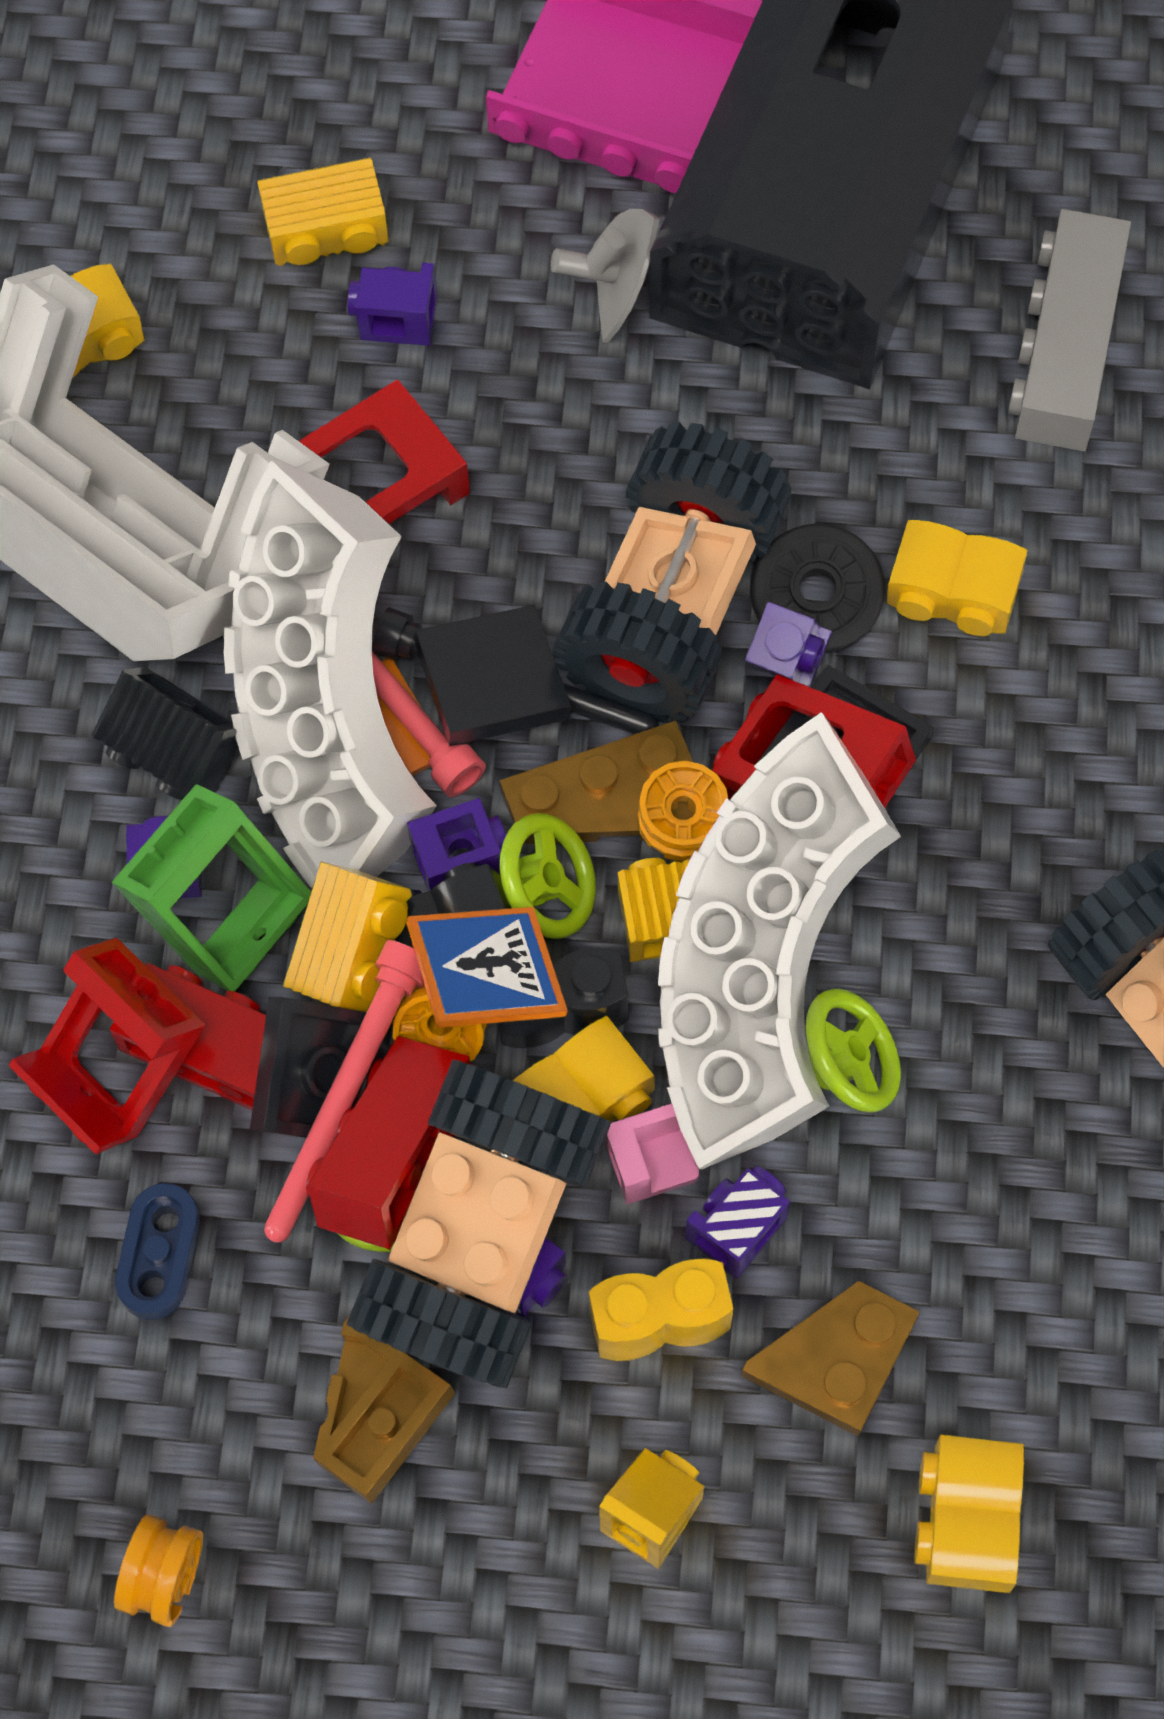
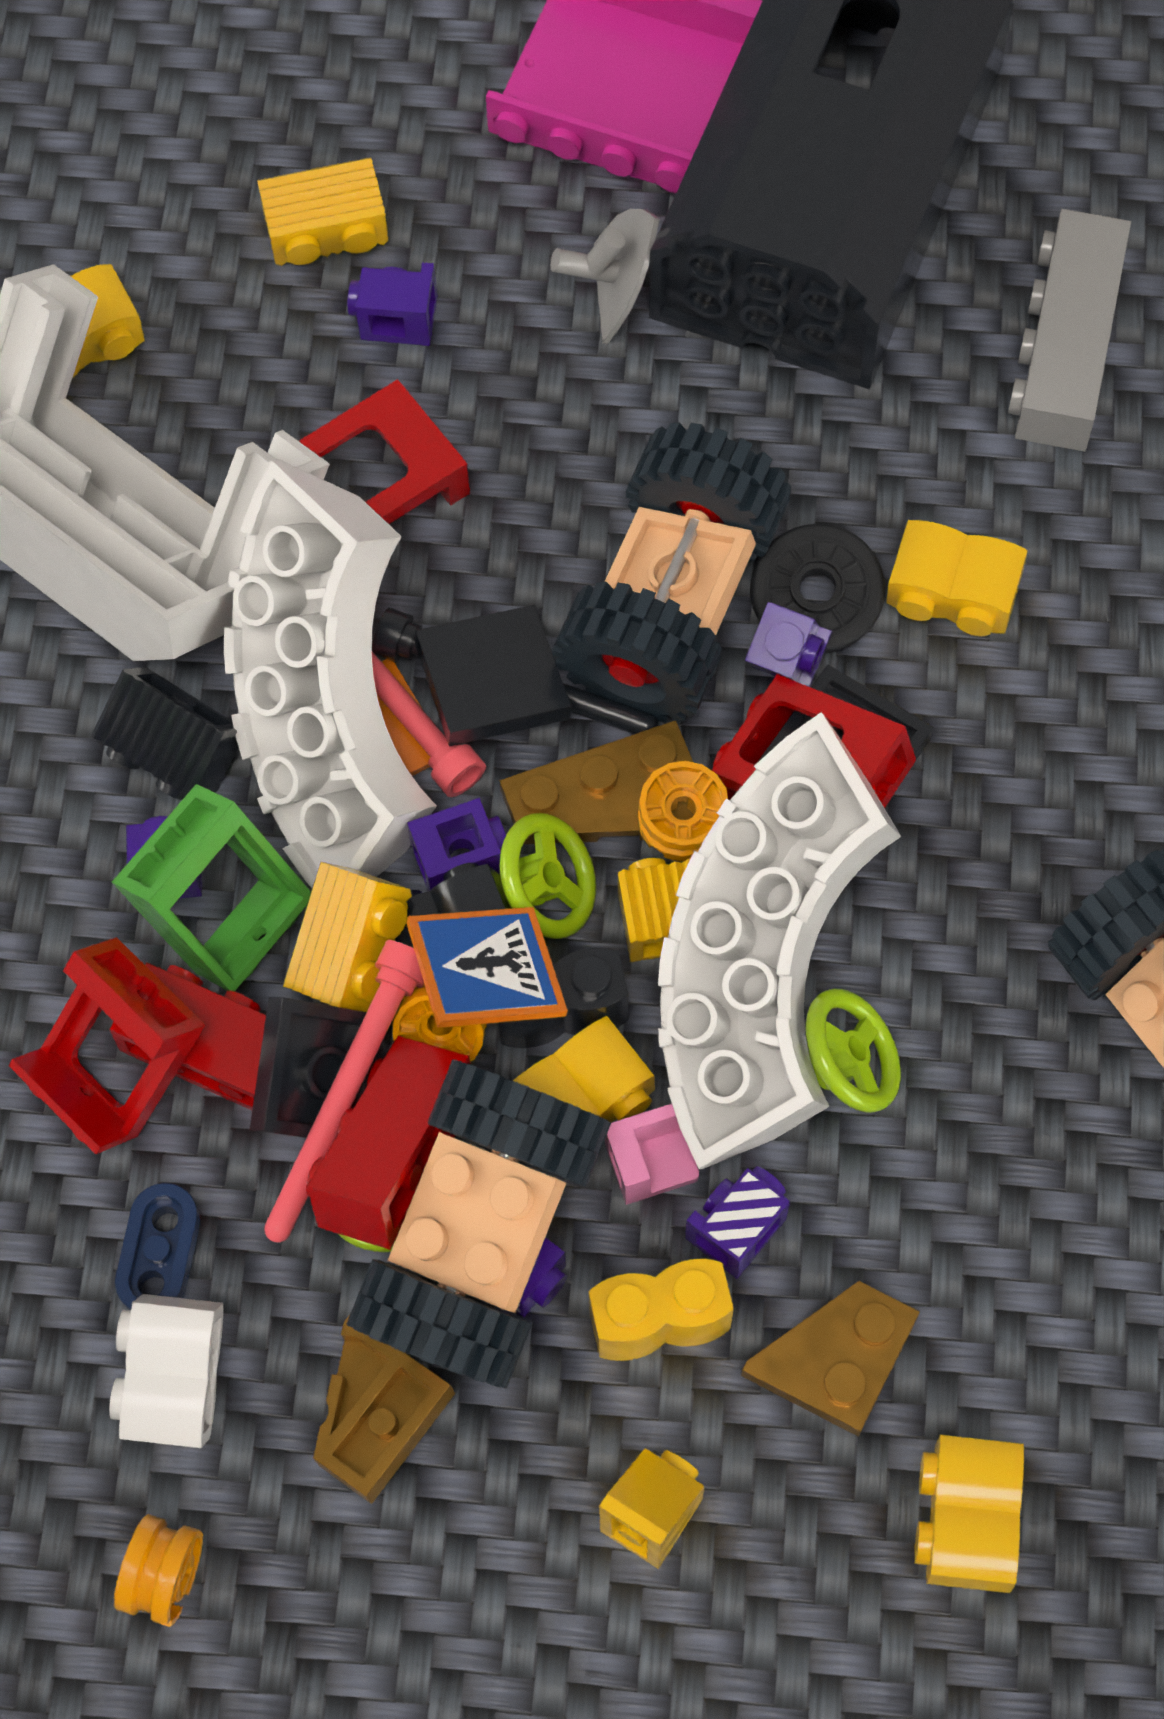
none -> white brick [110,1294,223,1448]

